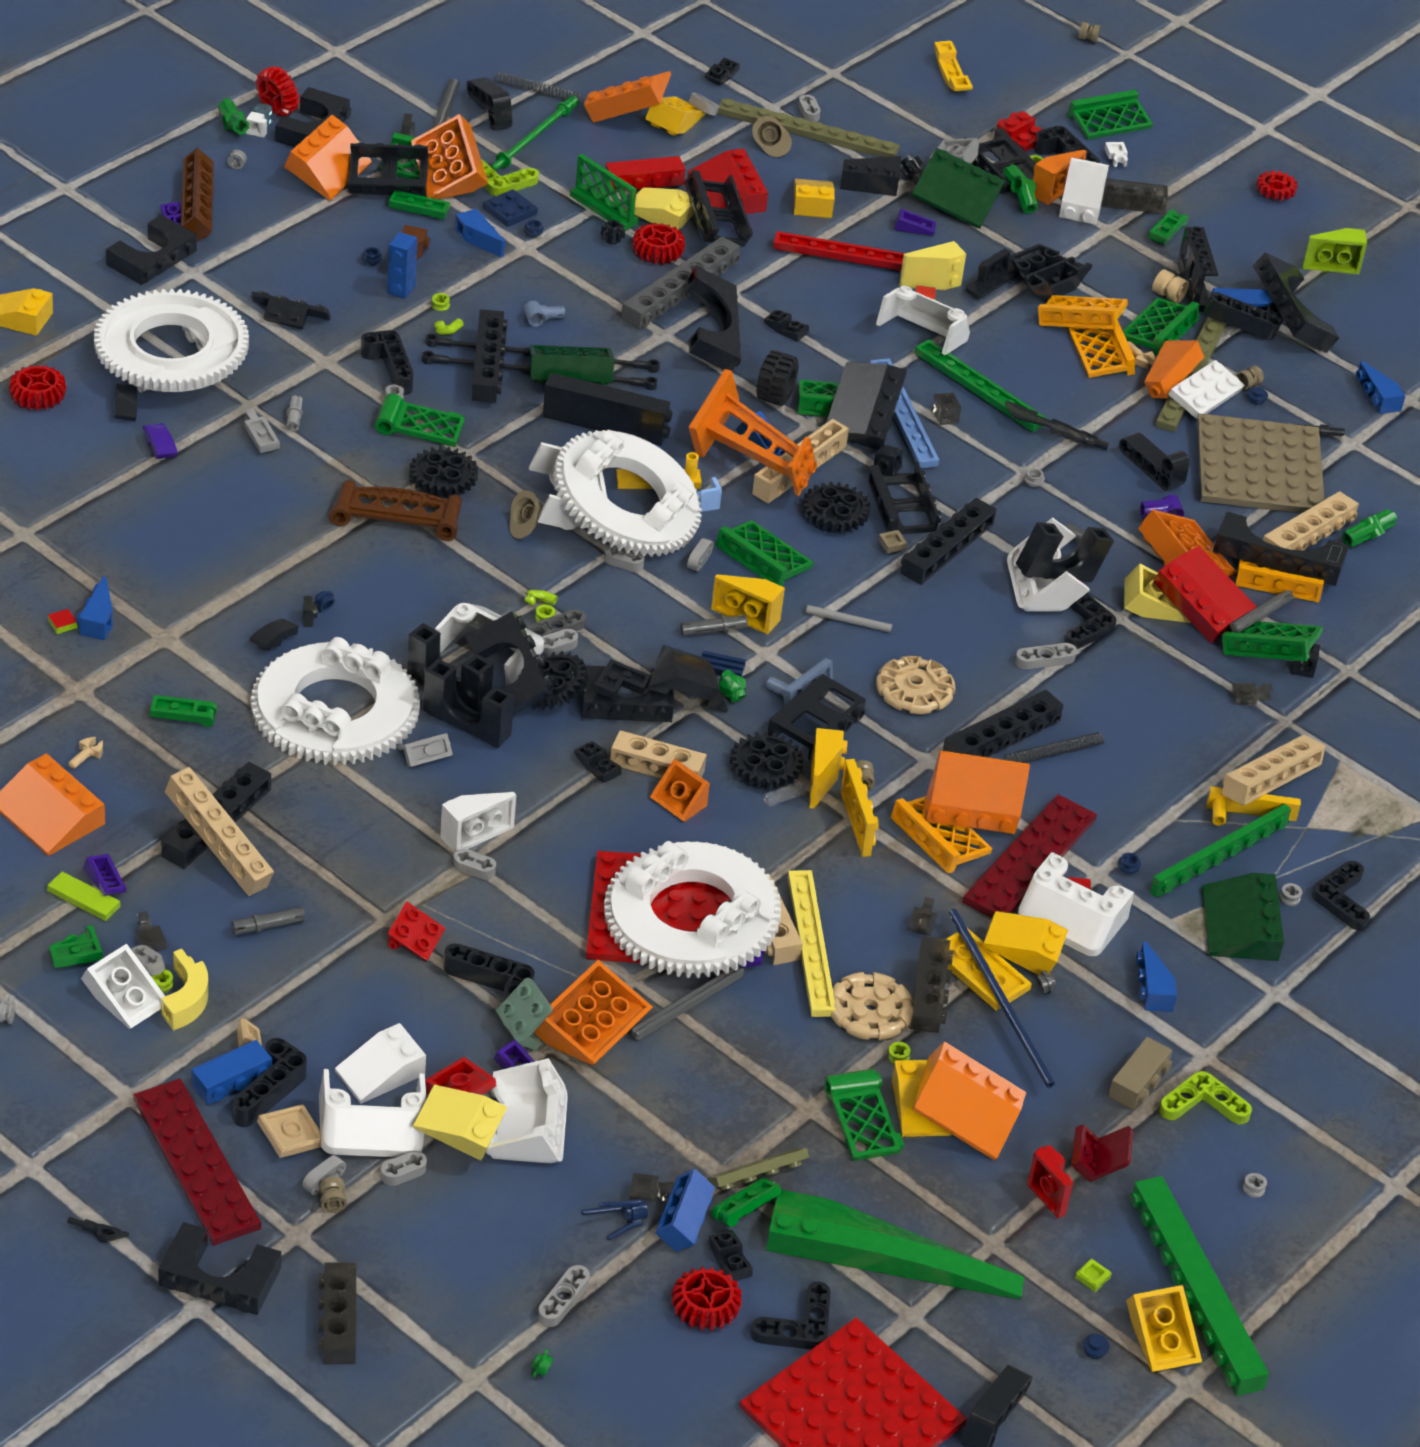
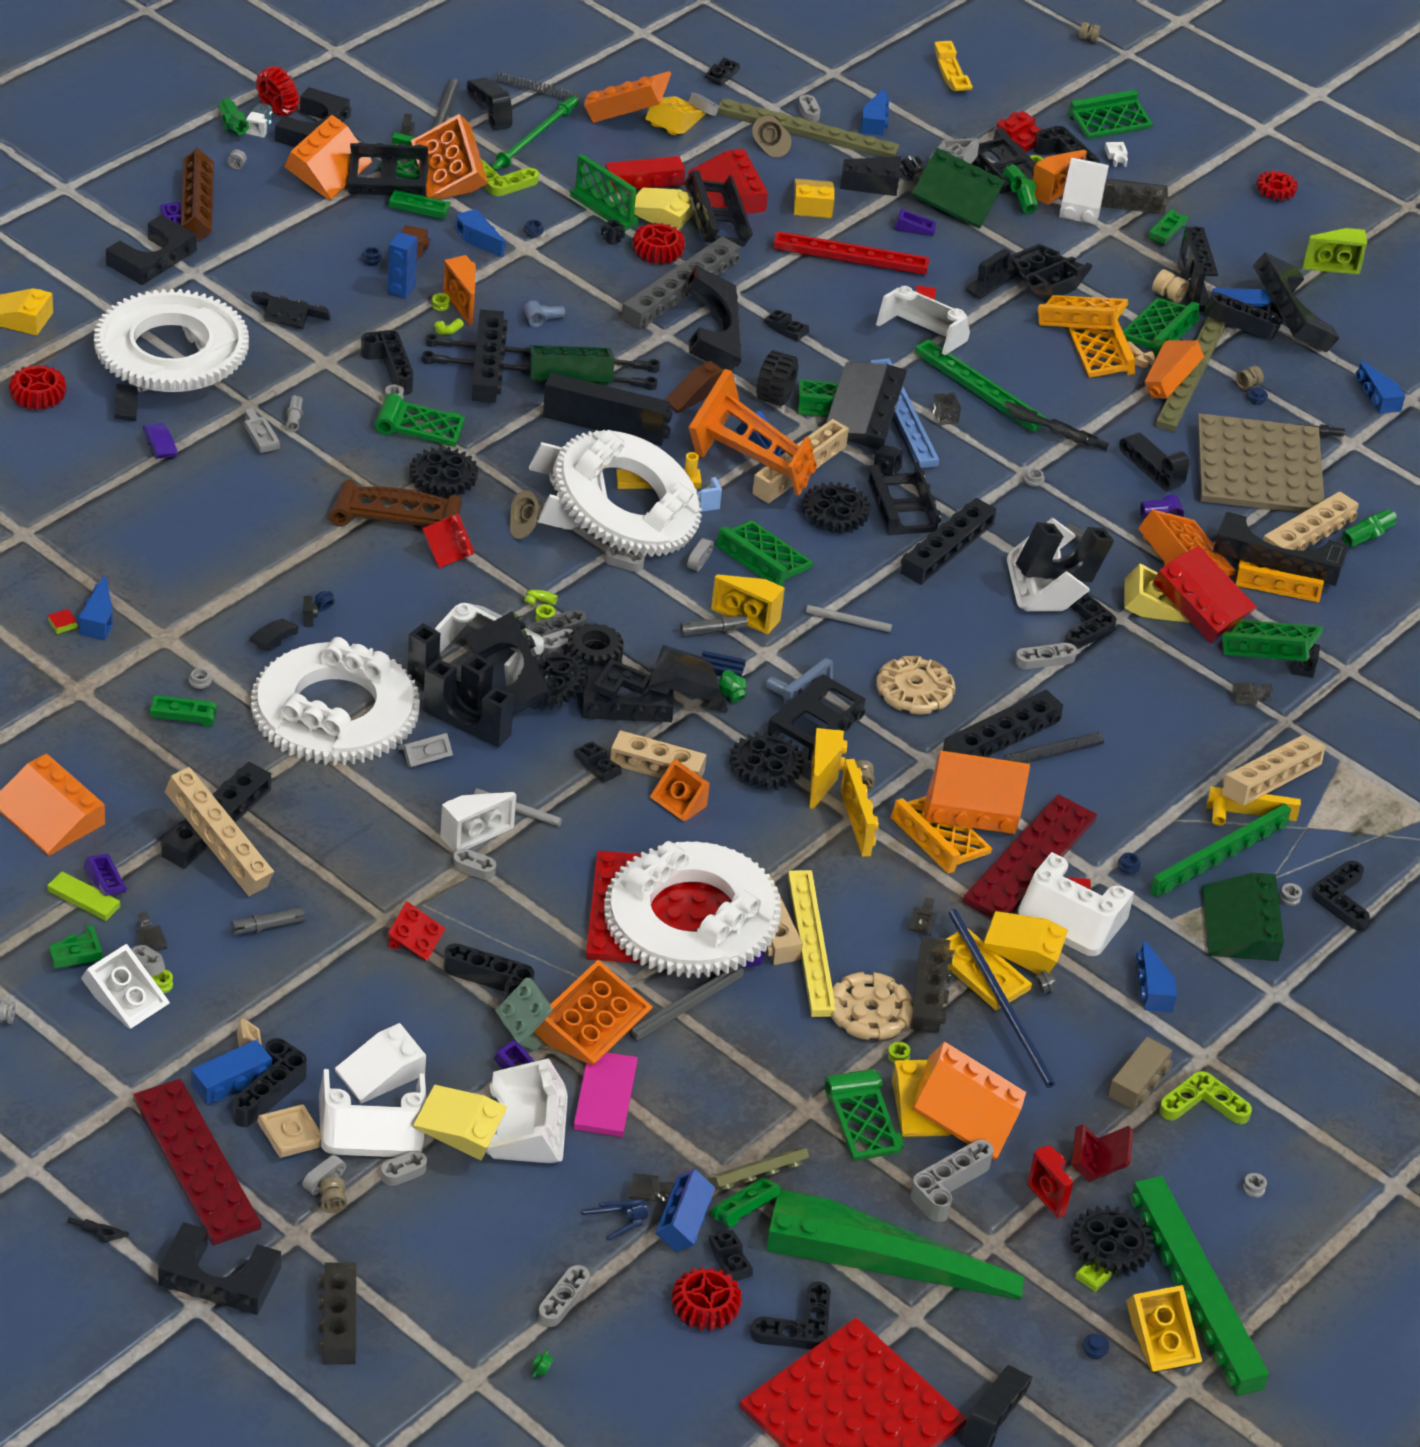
tan bar [68,737,103,769] -> none
light yellow arch [161,949,208,1031] -> none
red plate [425,1057,496,1096] -> none
dark blue plate [483,189,538,227] -> none
clear axle [764,781,807,806] -> none
dark tan plate [878,530,907,553] -> none
light yellow slope [899,241,966,290] -> none
white plate [1168,360,1245,419] -> none
dark grey axle [1229,590,1294,633] -> none
none -> light grey plate [189,668,212,689]
none -> red hinge [422,513,475,569]
none -> orange slope [443,255,476,326]
none -> light grey bar [474,788,562,827]
none -> black tyre [567,623,624,666]
none -> dark pink tile [573,1053,638,1137]
none -> reddish brown slope [665,361,724,413]
none -> blue slope [861,88,889,135]
none -> light grey beam [910,1140,994,1222]
none -> black gear [1070,1205,1154,1277]

